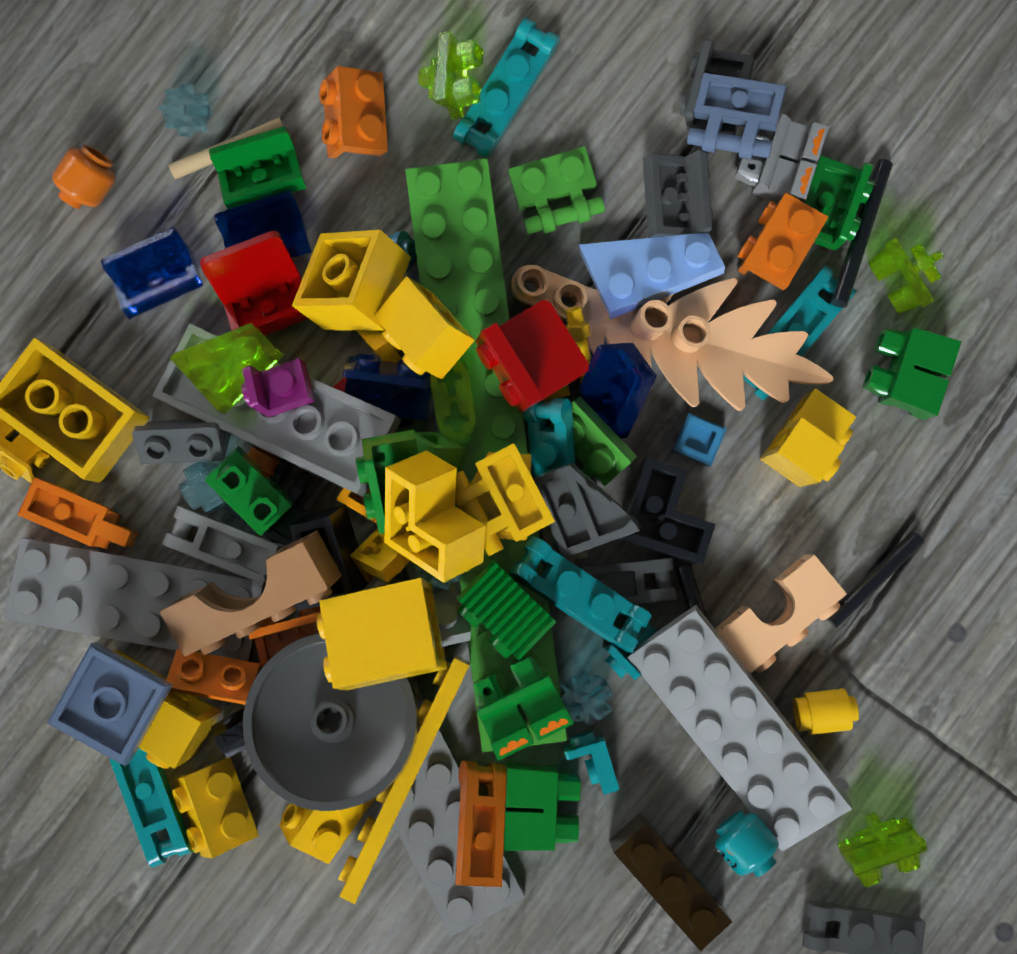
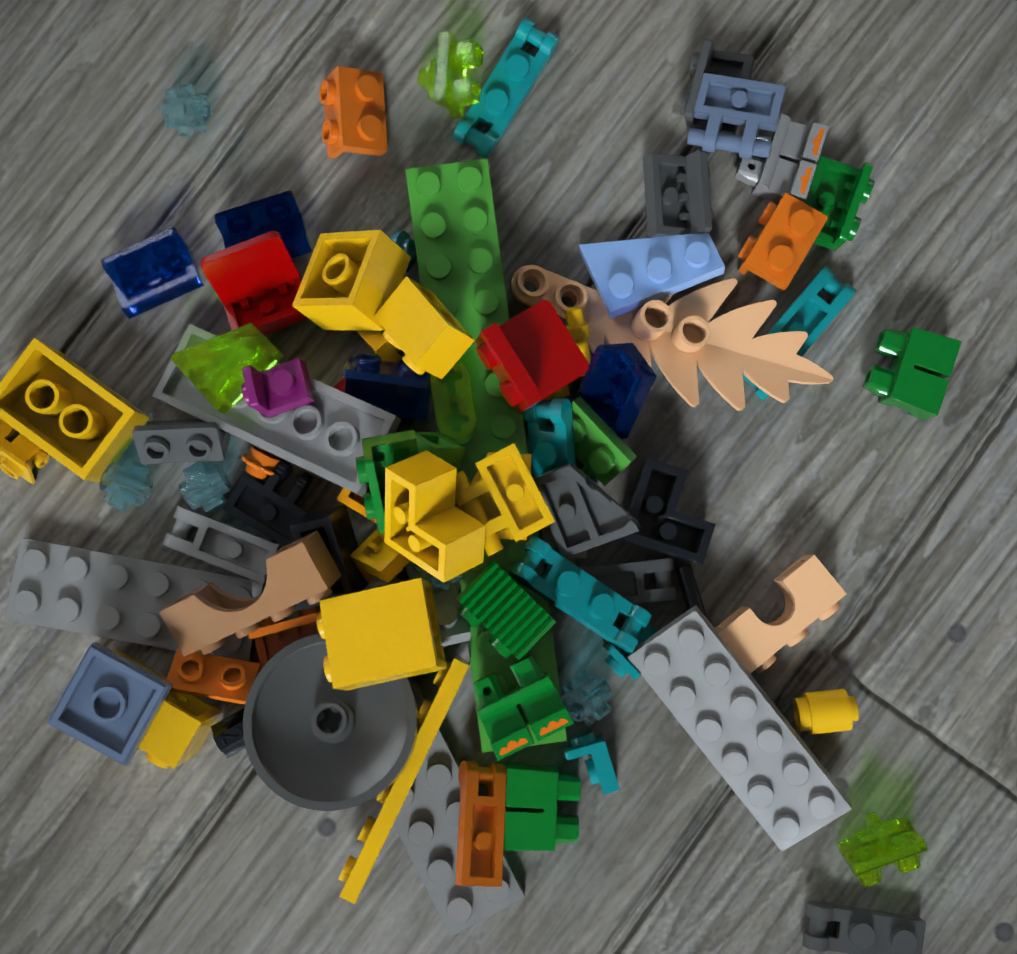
orange hinge [17,477,139,549] -> none
orange head [52,145,116,209] -> none
teal plate [109,748,193,868] -> none
tan bar [168,117,283,180] -> none
yellow bracket [172,757,259,858] -> none
green hips [204,445,294,536] -> none
green bracket [209,126,306,212] -> none
yellow bracket [279,797,376,864] -> none
bright green plate [508,146,605,235] -> none
dark brown brick [609,813,732,951] -> none
dark azure tile [672,413,727,467] -> none
teal head [715,810,779,877] -> none
yellow brick [760,388,856,487] -> none
black bar [827,531,925,628] -> none
black bar [831,159,893,308] -> none
clear neon green hips [868,237,944,314] -> none
none -> clear light blue gear [99,457,153,512]

